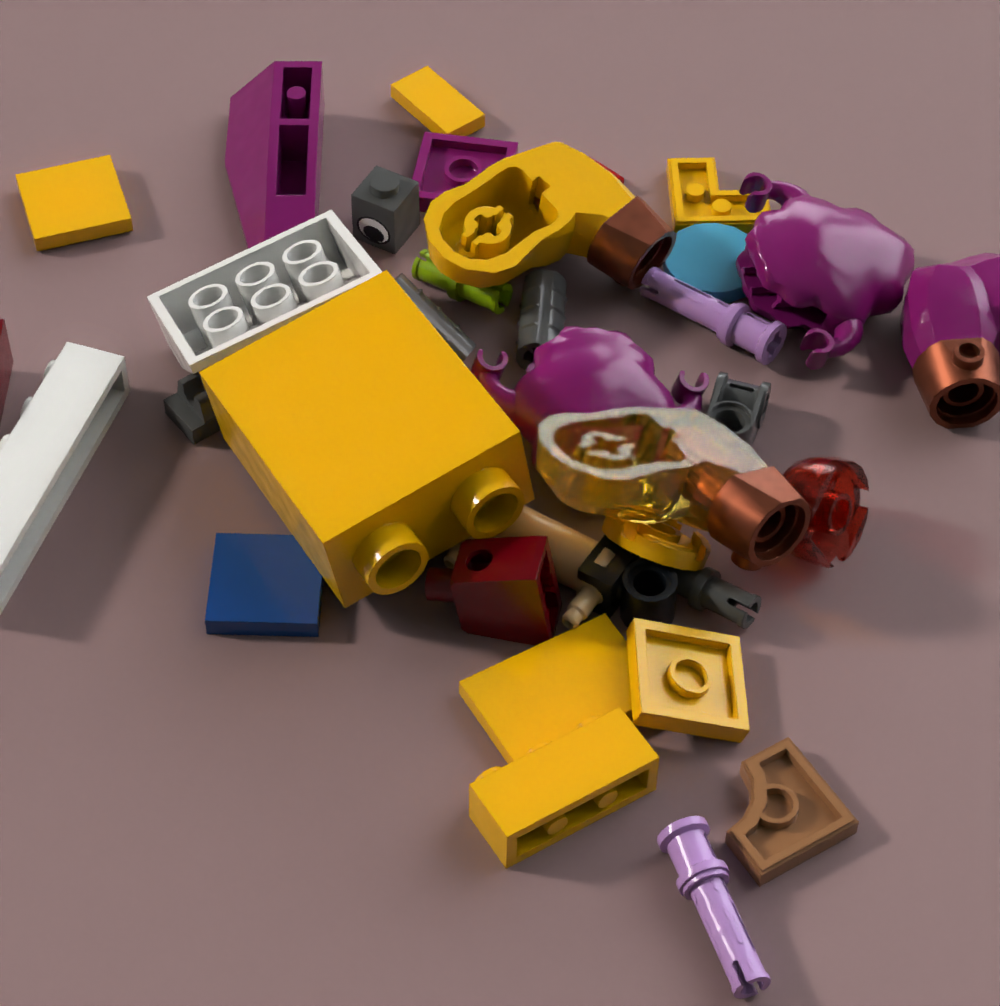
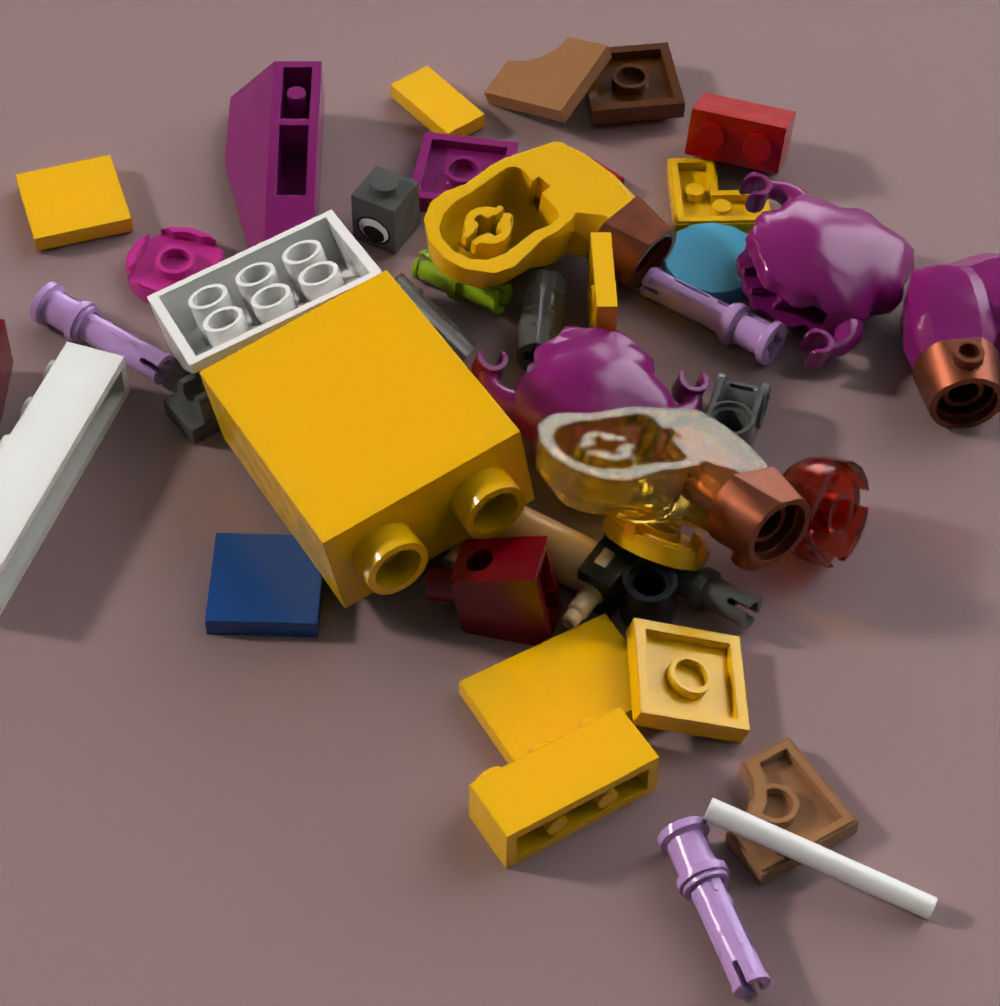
none -> lavender pin [30,281,175,385]
none -> dark pink tile [125,226,225,304]
none -> medium nougat tile [484,37,612,123]
none -> reddish brown plate [585,42,685,125]
none -> yellow tile [587,232,618,331]
none -> red brick [684,92,796,174]
none -> white bar [703,797,938,920]

